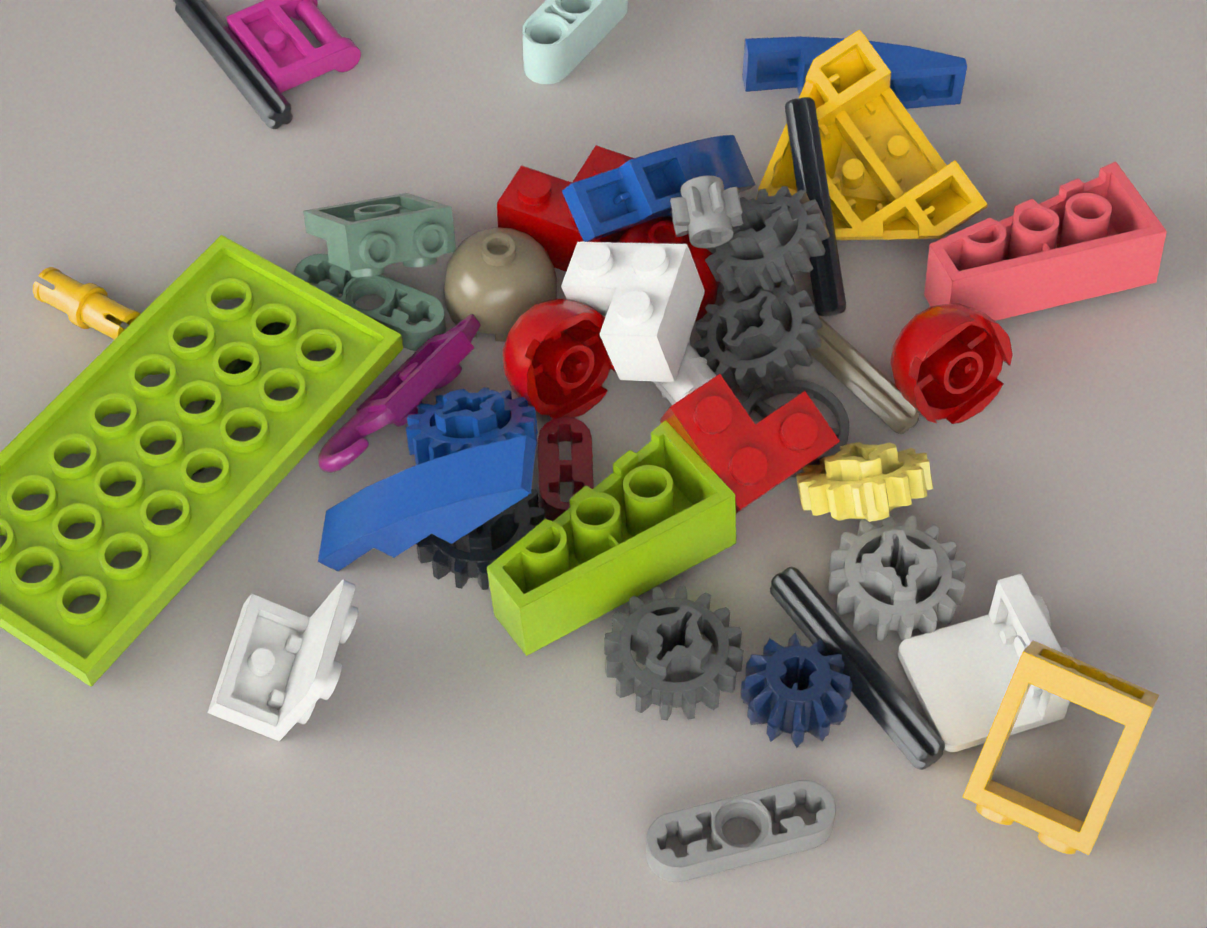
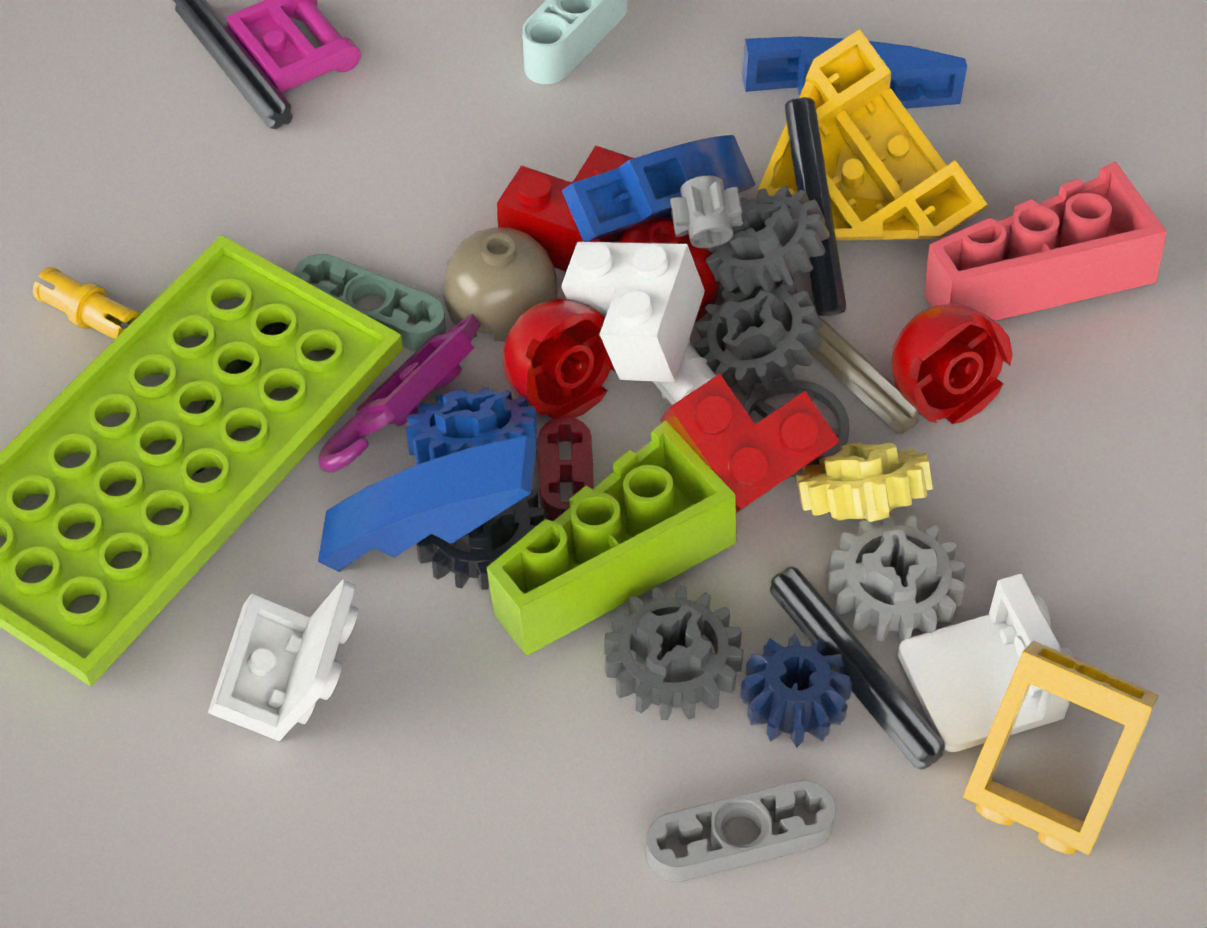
sand green plate [303,193,456,277] -> none

